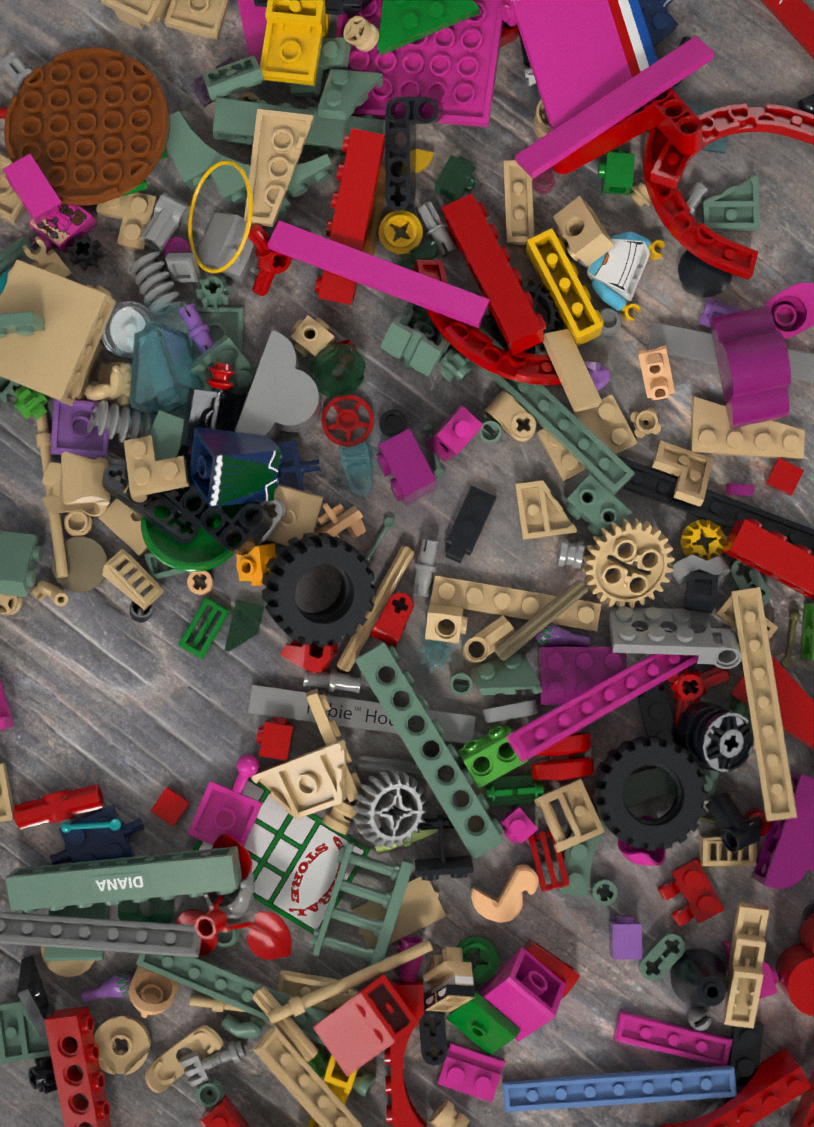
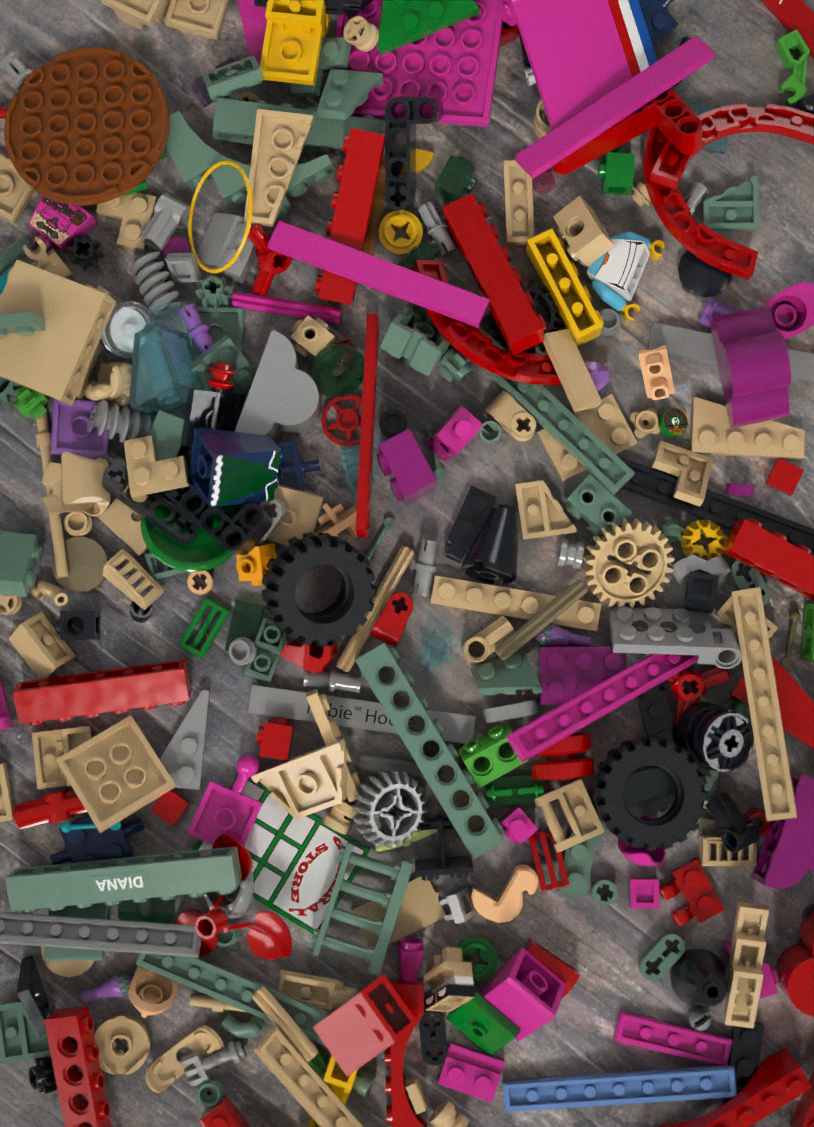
dark pink hinge [3,154,62,225] -> none
tan bar [267,939,433,1024] -> none
tan brick [425,603,468,643] -> none
sand green hinge [450,671,473,695] -> none
medium lavender brick [609,915,642,959] -> none
none -> tan panel [9,612,76,679]
none -> brick [12,659,192,725]
none -> tan slope [31,726,91,790]
none -> black brick [56,611,100,641]
none -> tan plate [56,715,176,833]
none -> light grey wing [159,690,211,790]
none -> light grey plate [229,637,257,665]
none -> dark pink axle [232,291,341,324]
none -> sand green slope [244,618,288,684]
none -> red tile [355,313,379,538]
none -> tan tile [405,1076,427,1114]
none -> light grey tile [439,886,477,924]
none -> black cone [461,504,519,586]
none -> dark pink plate [629,878,659,909]
none -> sand green plate [657,520,684,542]
none -> tile [658,408,688,437]
none -> bright green piece [774,29,810,107]

